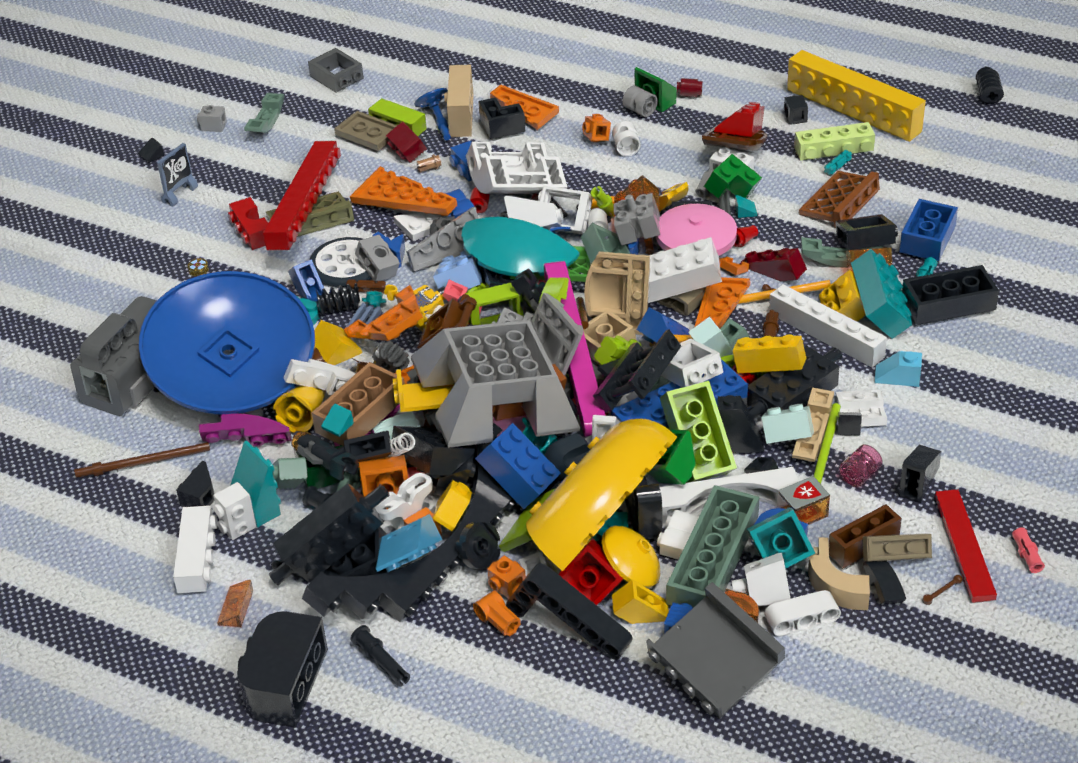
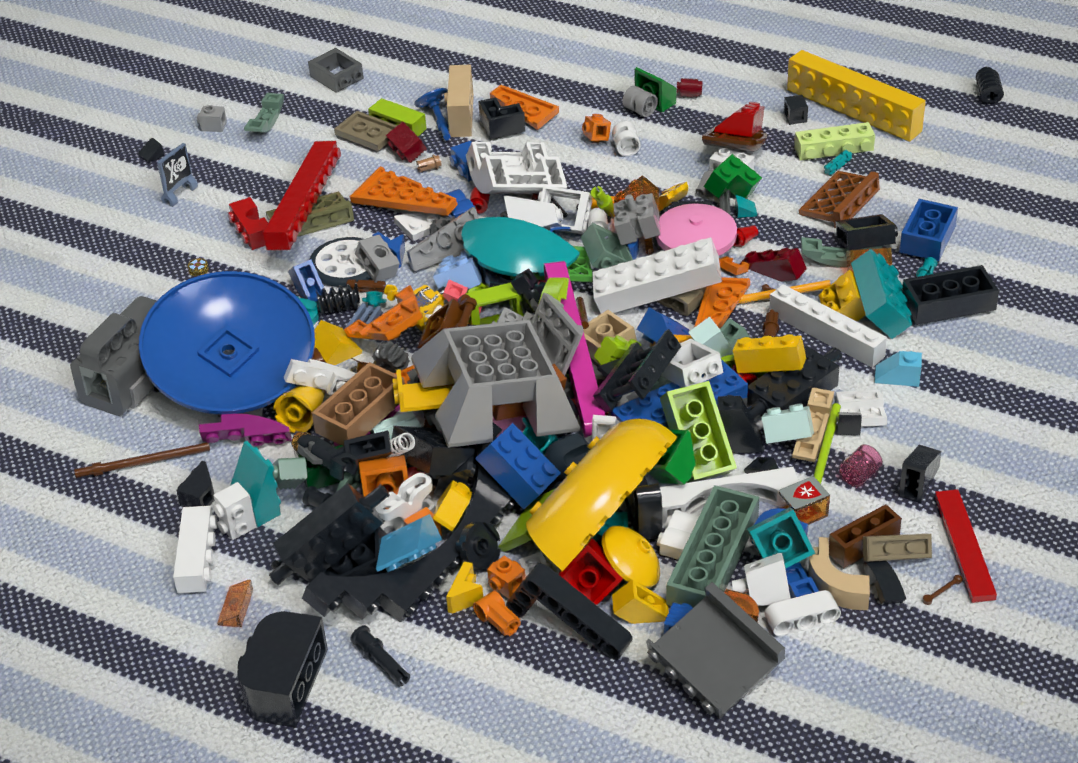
teal slope [321,404,354,437] -> none
tan slope [584,251,650,335] -> none
coral pin [1012,528,1045,573] -> none
none -> yellow slope [446,561,484,614]
none -> blue slope [785,562,819,598]

